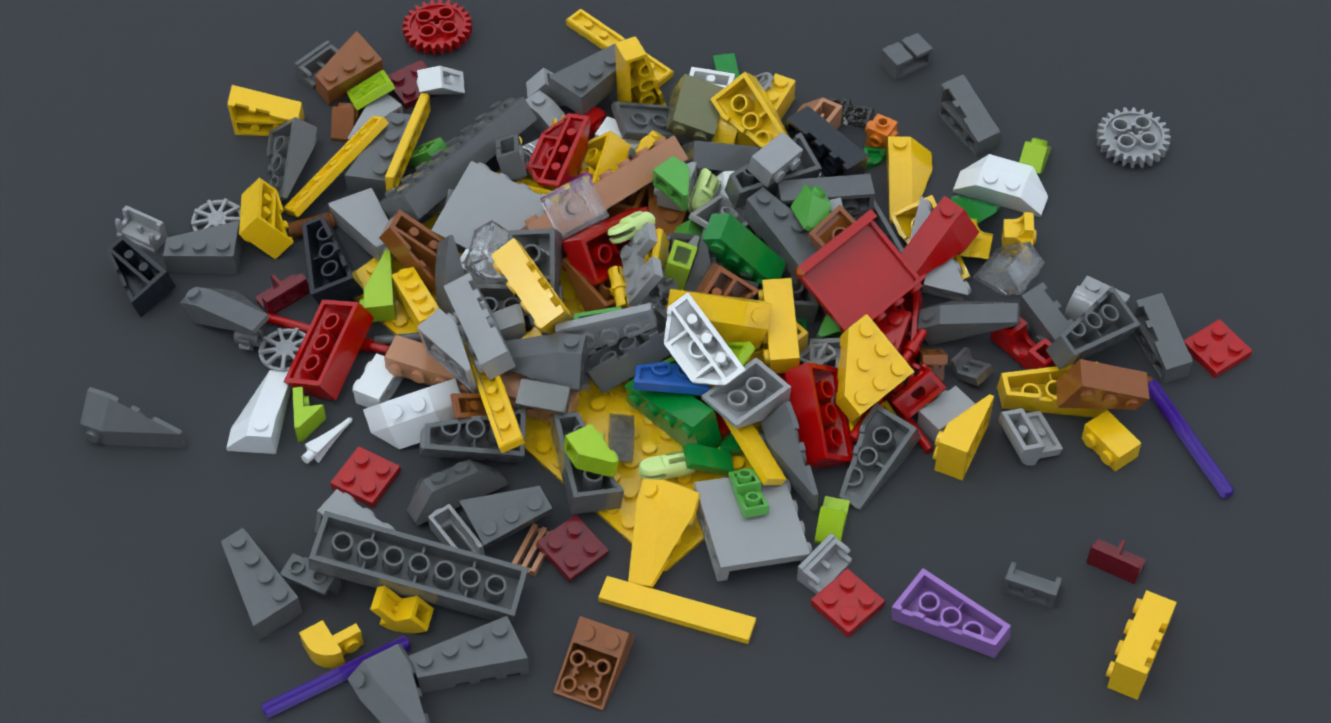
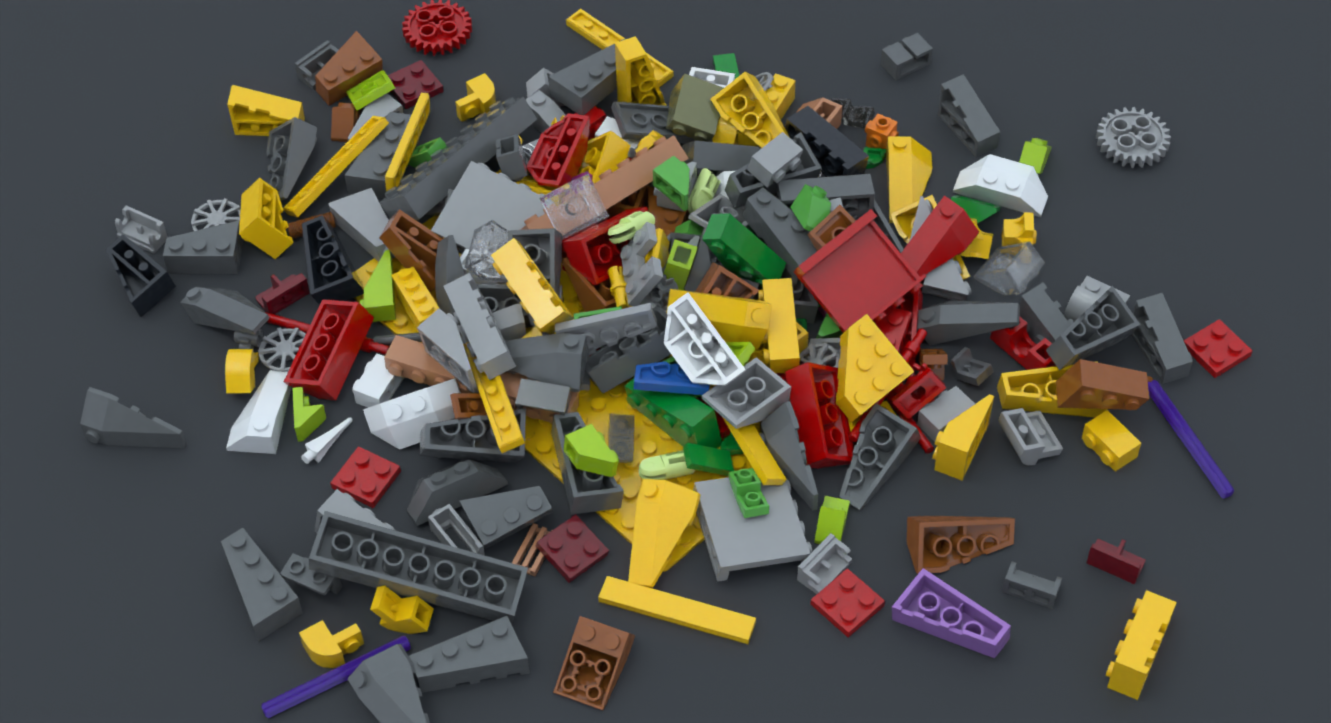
white slope [417,66,465,95] -> none
none -> yellow brick [225,349,259,393]
none -> yellow brick [455,73,496,122]
none -> dark orange wedge [907,516,1015,574]

